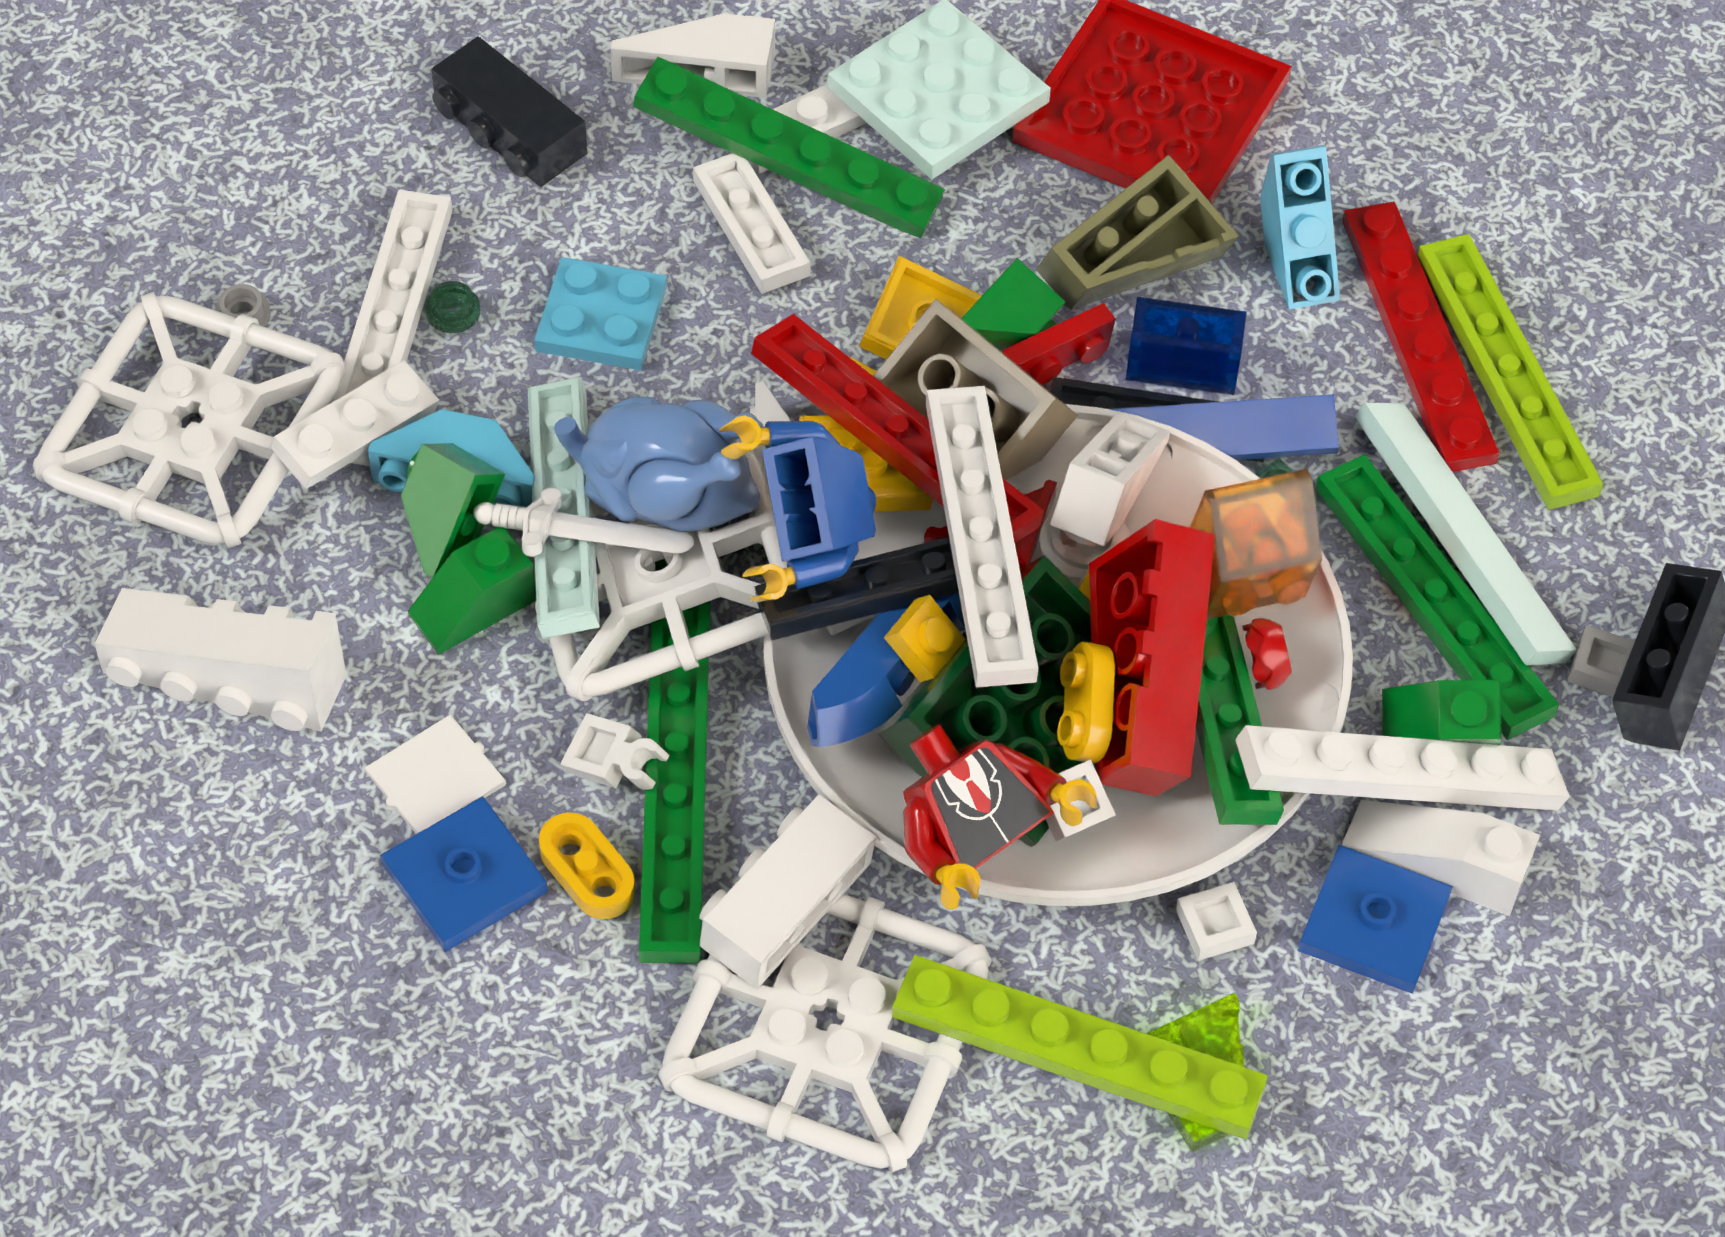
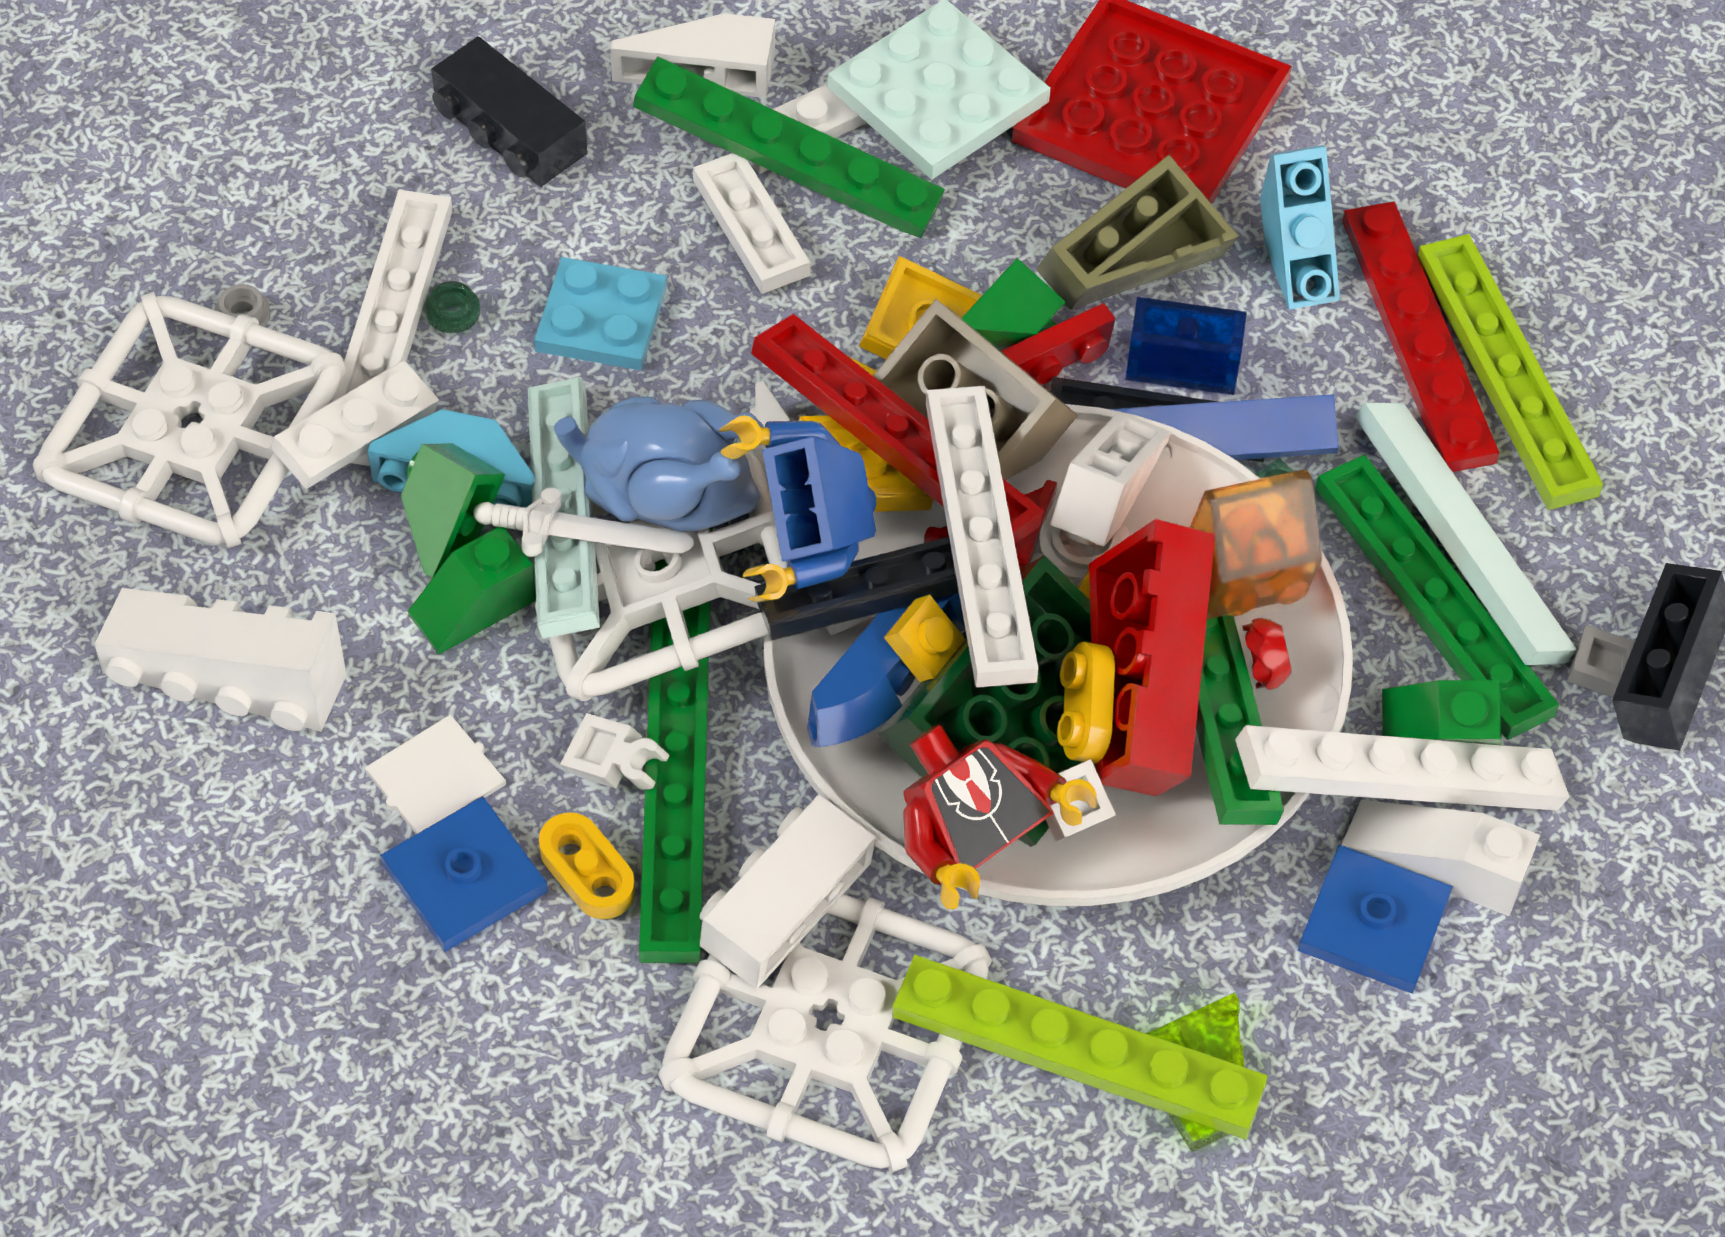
white plate [1176,882,1257,961] -> none

